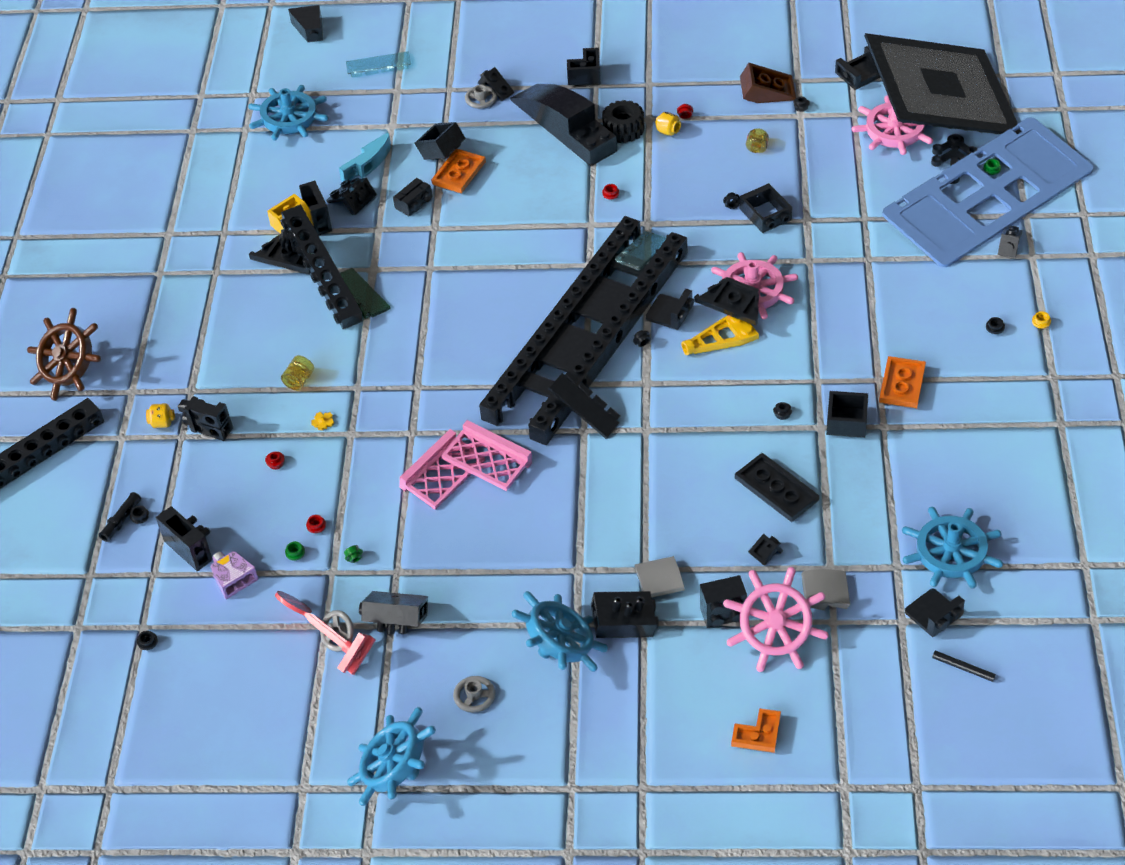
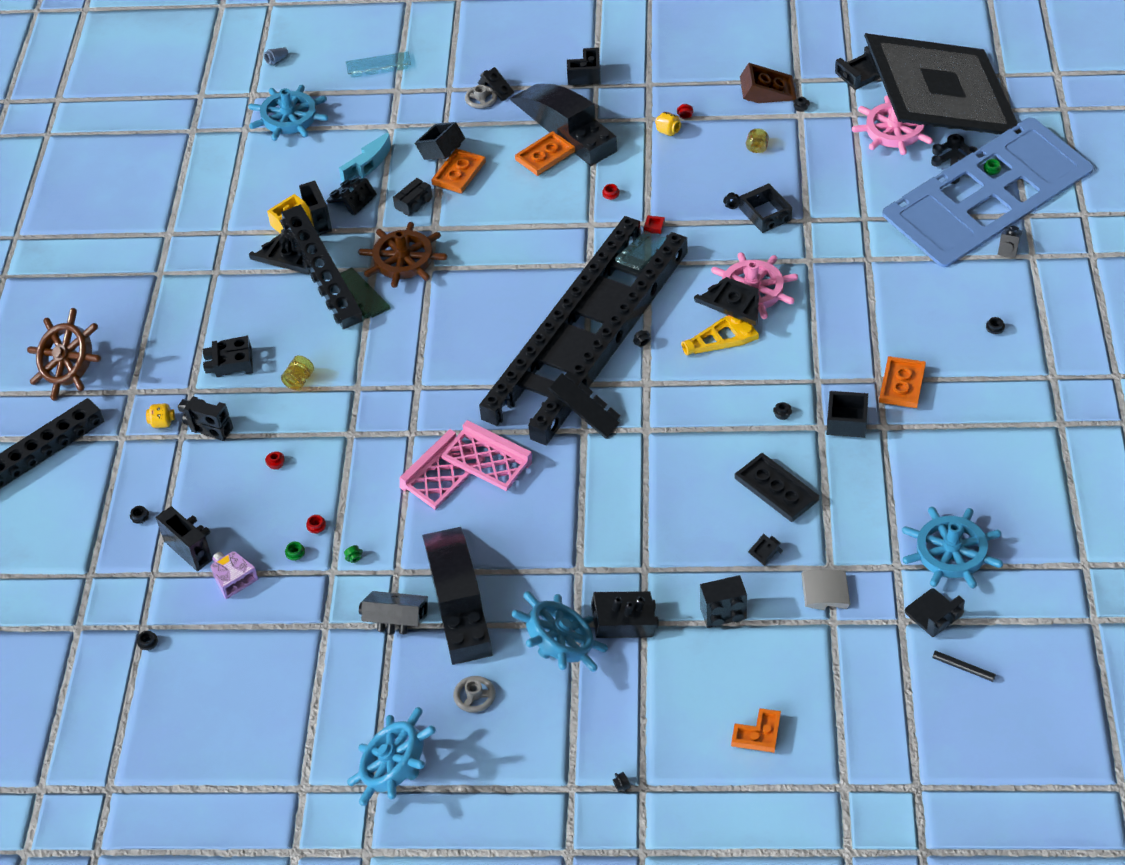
black pin [99,492,141,542] -> none
coral piece [275,591,376,675] -> none
black slope [288,5,323,42] -> none
yellow plant [311,412,334,430] -> none
light grey piece [320,610,354,652] -> none
black tyre [602,100,645,143] -> none
light grey slope [635,556,685,597] -> none
black bracket [646,289,694,330] -> none
bright pink piece [723,567,829,672] -> none
yellow plate [1032,311,1051,329] -> none
none -> black hips [203,335,253,377]
none -> sand blue cone [264,47,289,65]
none -> reddish brown piece [358,222,448,288]
none -> black slope [422,527,493,665]
none -> orange plate [515,131,575,176]
none -> black plate [612,772,631,793]
none -> red plate [644,215,665,234]

